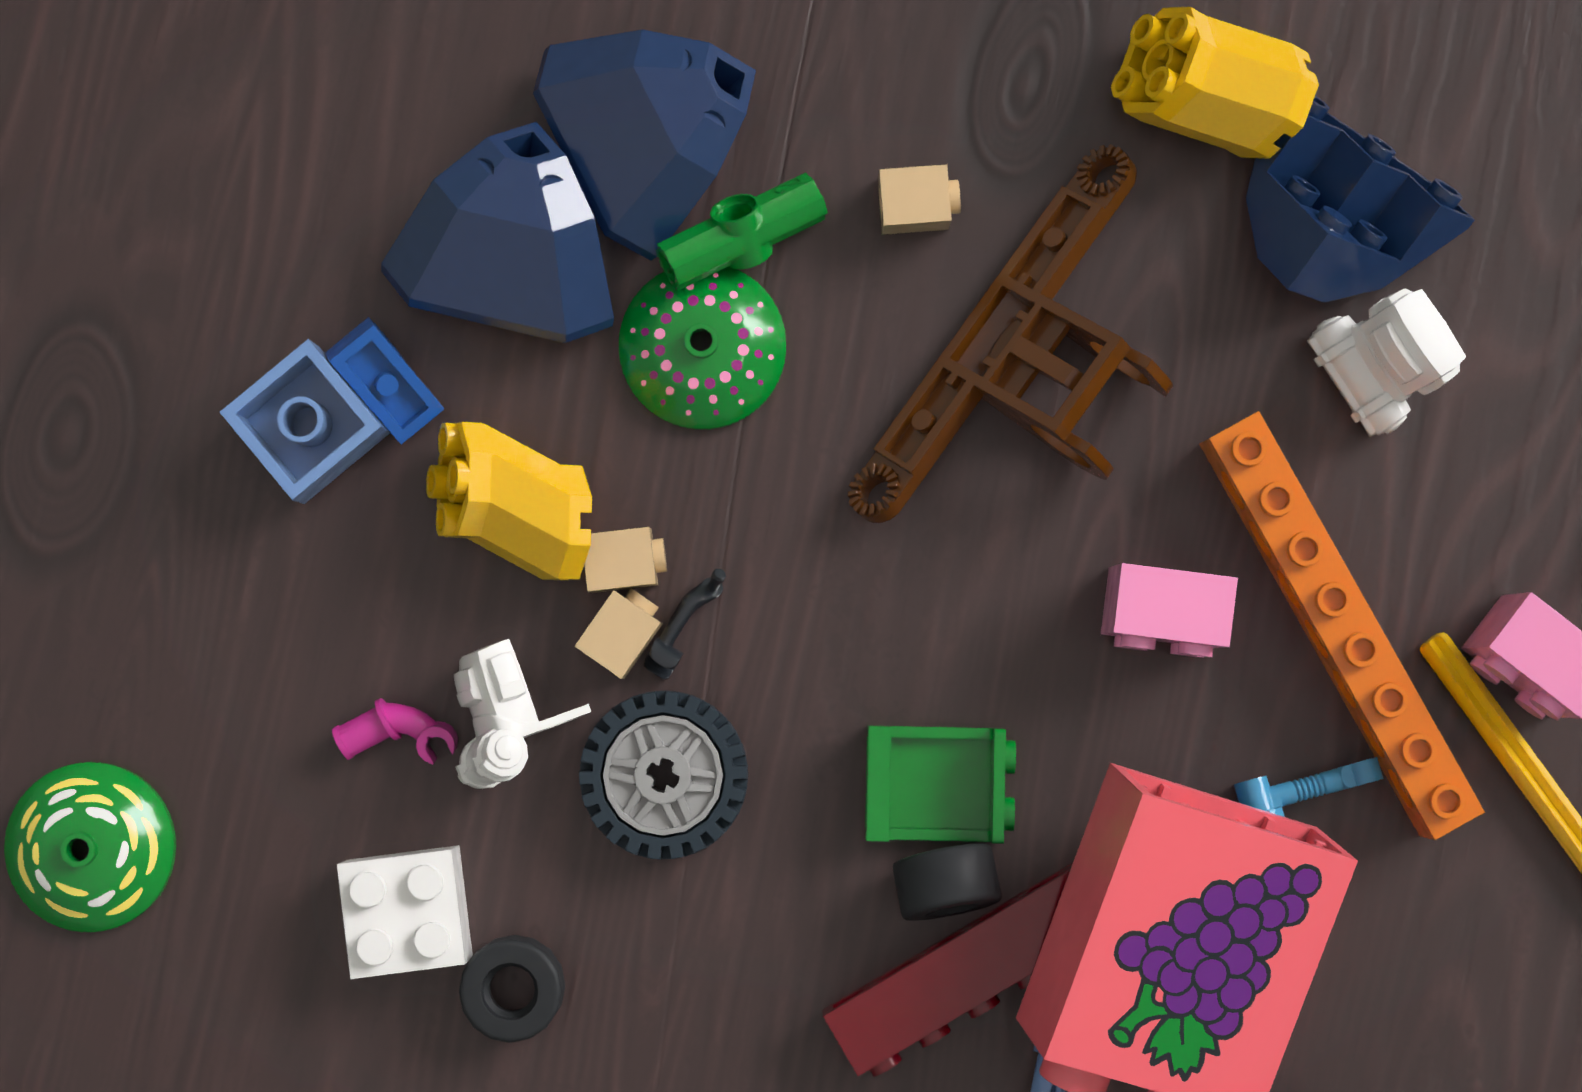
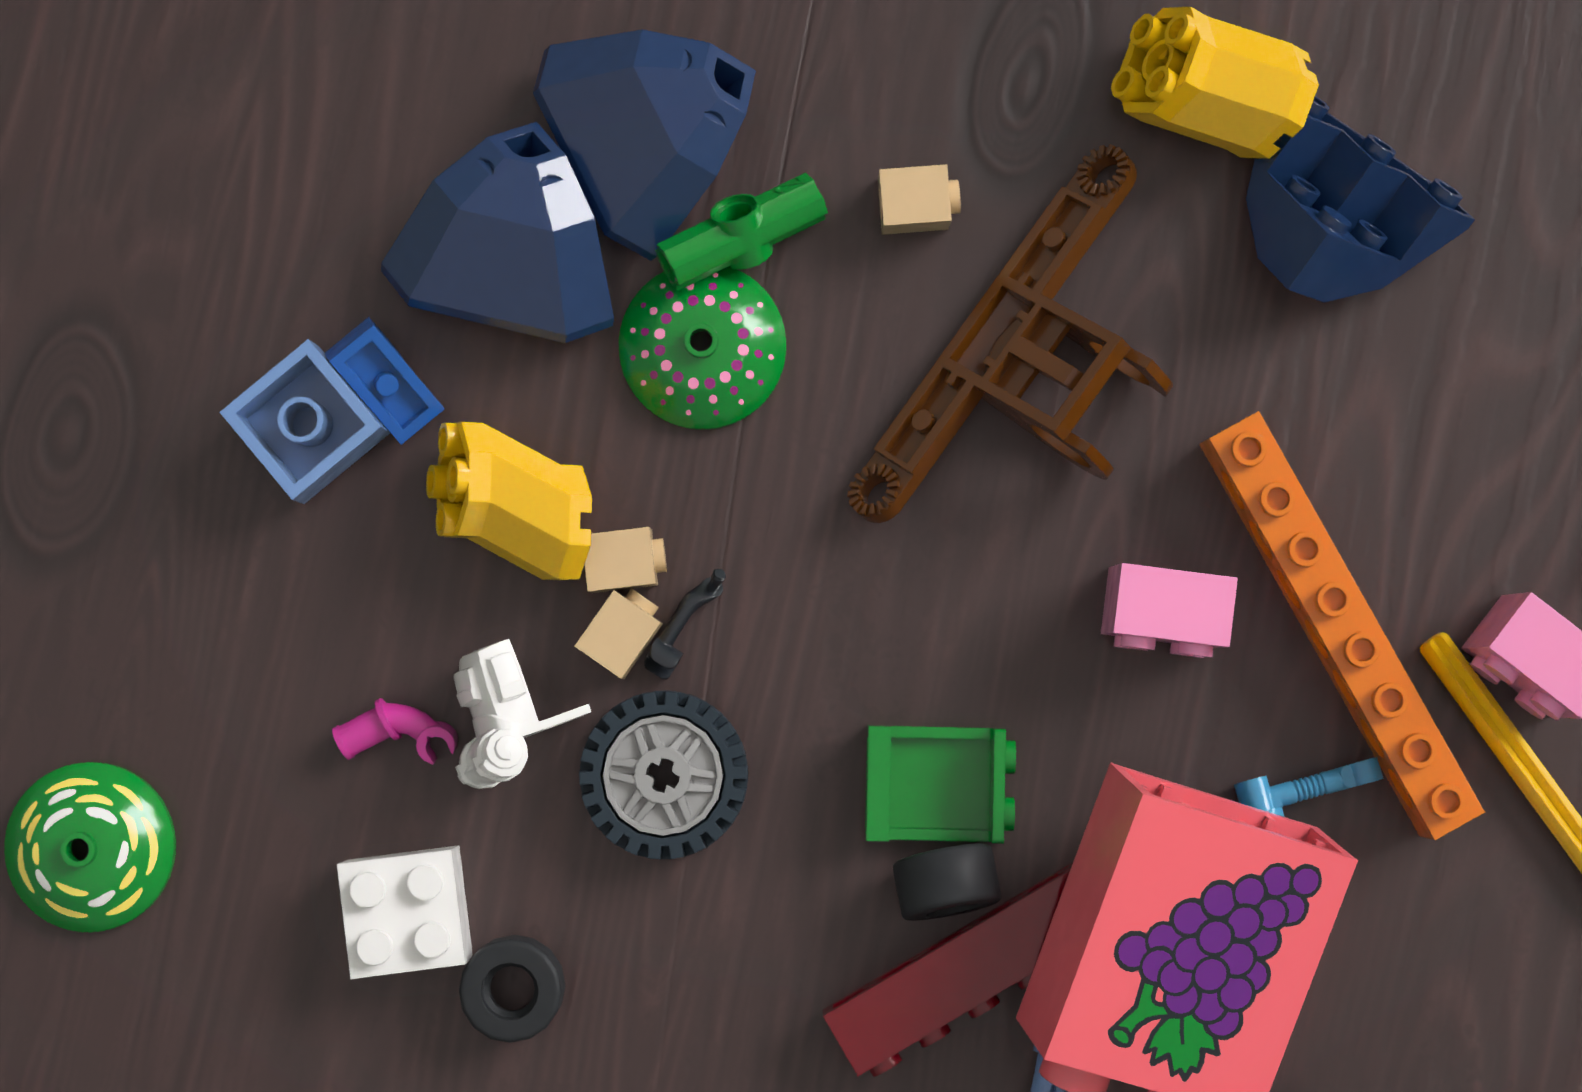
white piece [1307,288,1466,437] -> none

